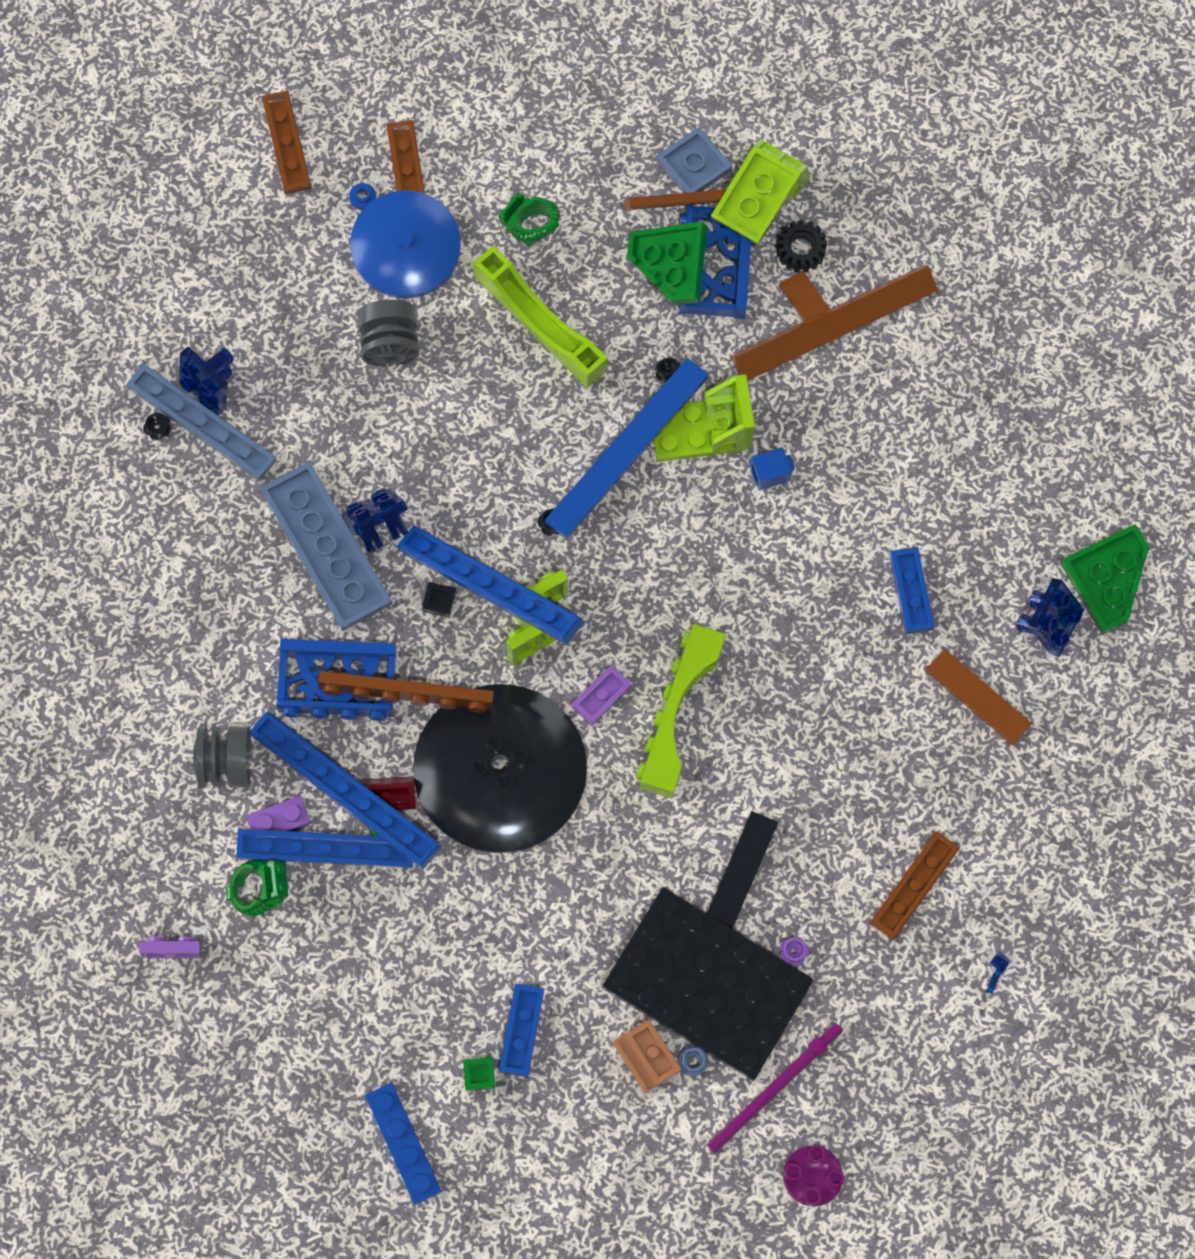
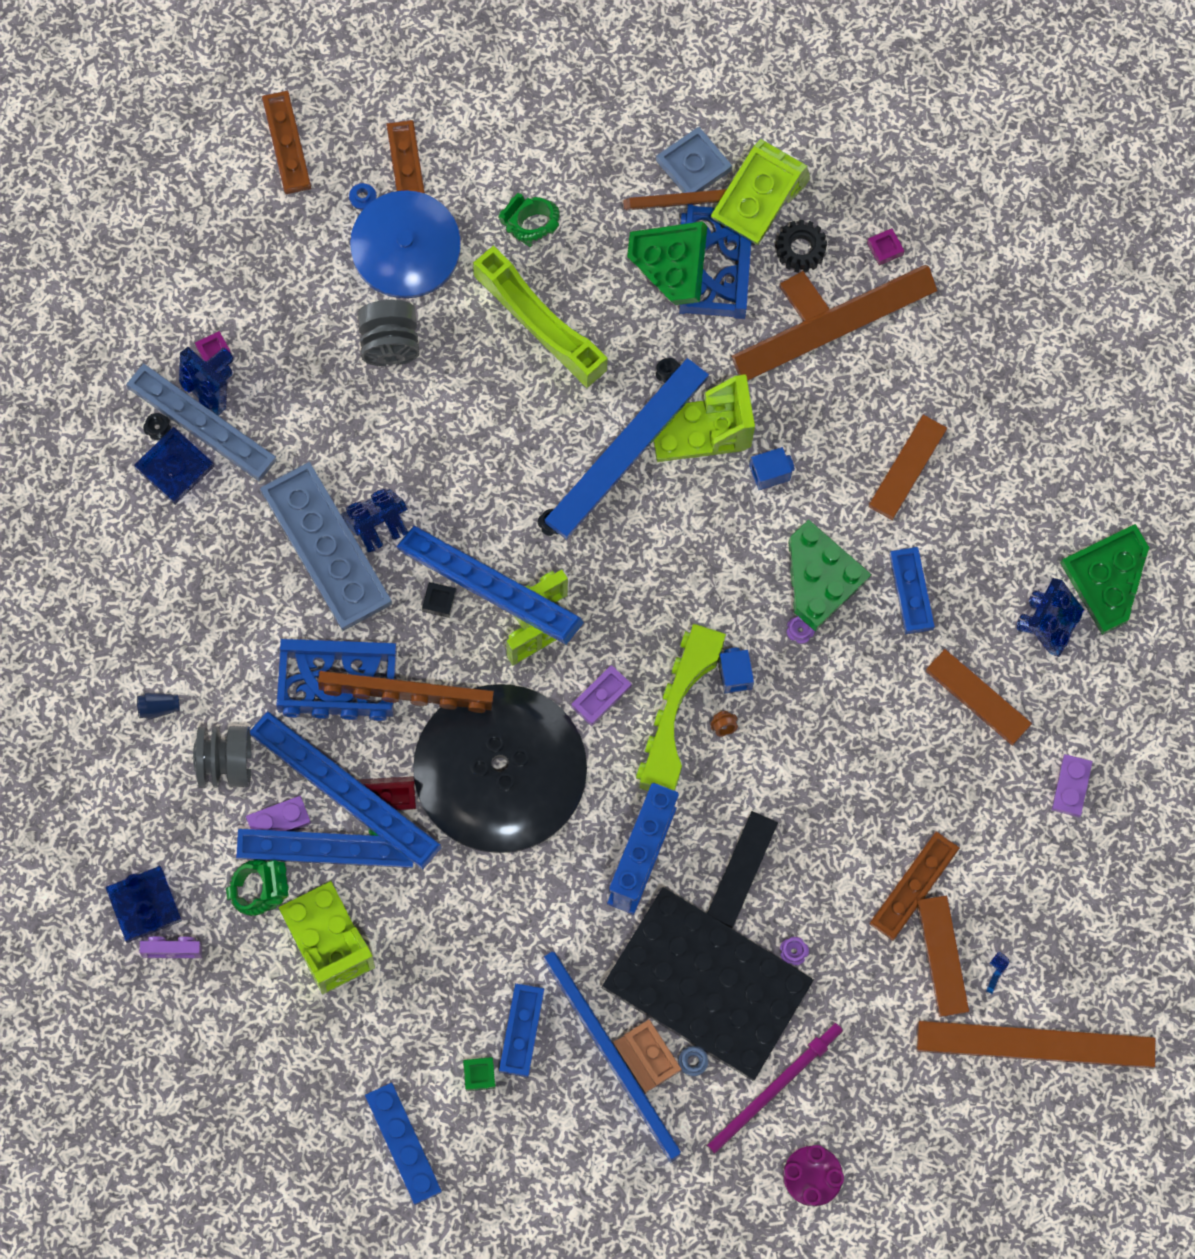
none -> clear blue plate [105,865,182,943]
none -> clear blue plate [134,427,215,505]
none -> dark blue cone [137,692,180,721]
none -> magenta plate [195,331,233,370]
none -> lime bracket [278,881,375,995]
none -> blue tile [544,951,681,1163]
none -> blue fence [607,783,679,915]
none -> dark orange plate [710,711,738,737]
none -> blue brick [718,648,754,694]
none -> medium lavender plate [787,617,815,644]
none -> green plate [788,519,872,631]
none -> magenta plate [867,228,904,266]
none -> dark orange tile [868,414,947,521]
none -> dark orange tile [917,895,969,1017]
none -> dark orange tile [917,1021,1156,1069]
none -> medium lavender plate [1051,754,1093,818]

